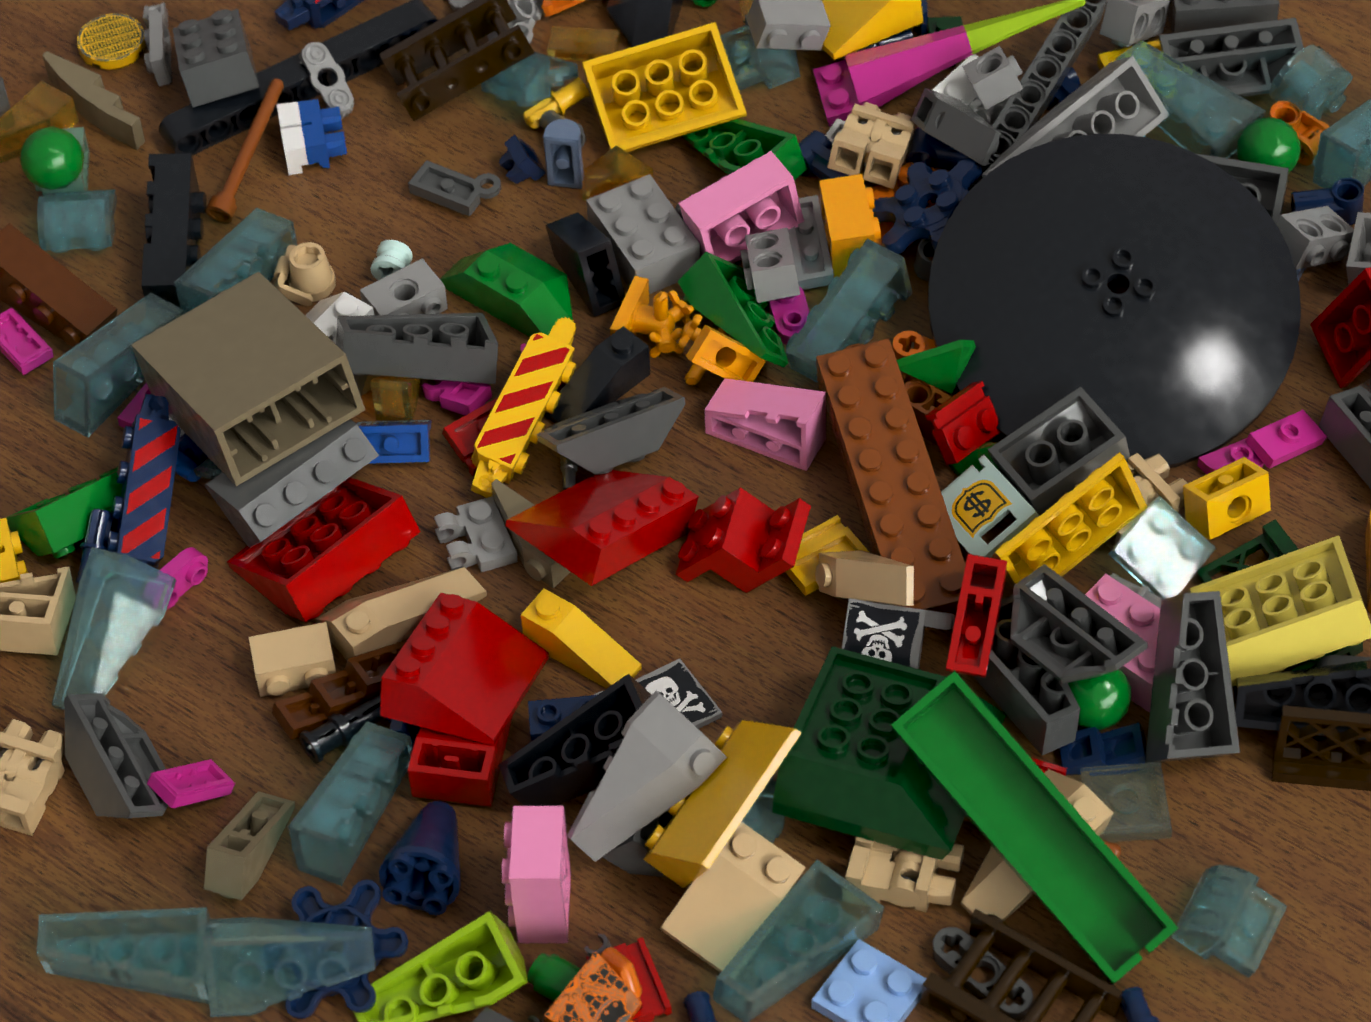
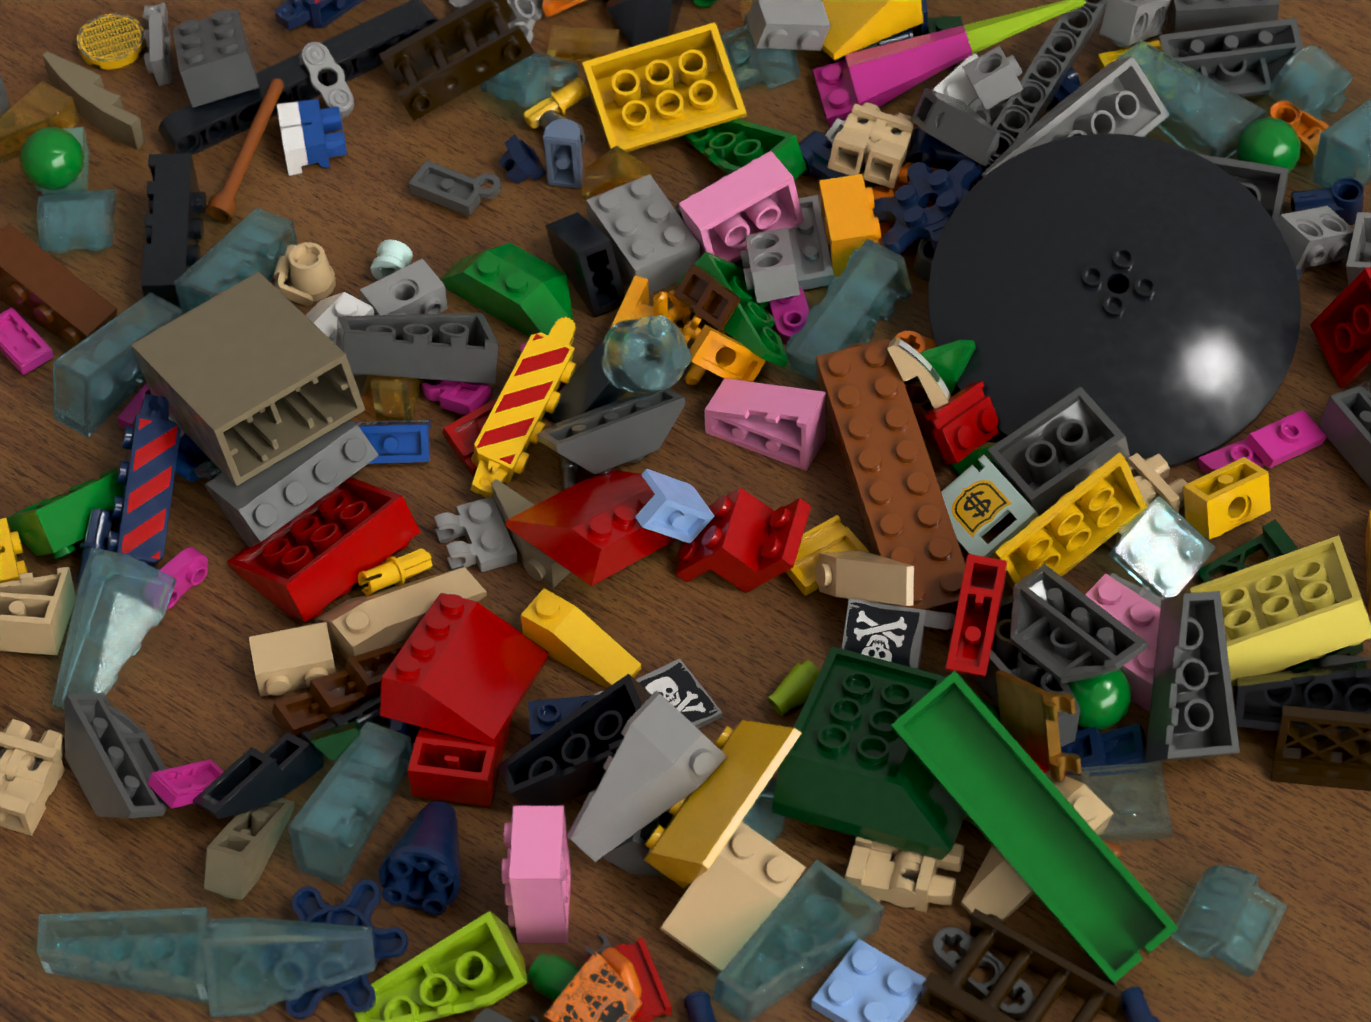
none -> black slope [193,732,324,819]
none -> dark green slope [311,721,361,762]
none -> yellow axle [358,548,433,596]
none -> clear light blue brick [601,316,691,393]
none -> light blue panel [635,469,715,543]
none -> reddish brown slope [674,264,741,331]
none -> lime cone [767,660,820,716]
none -> tan slope [887,337,951,409]
none -> pearl gold flag [995,670,1082,781]

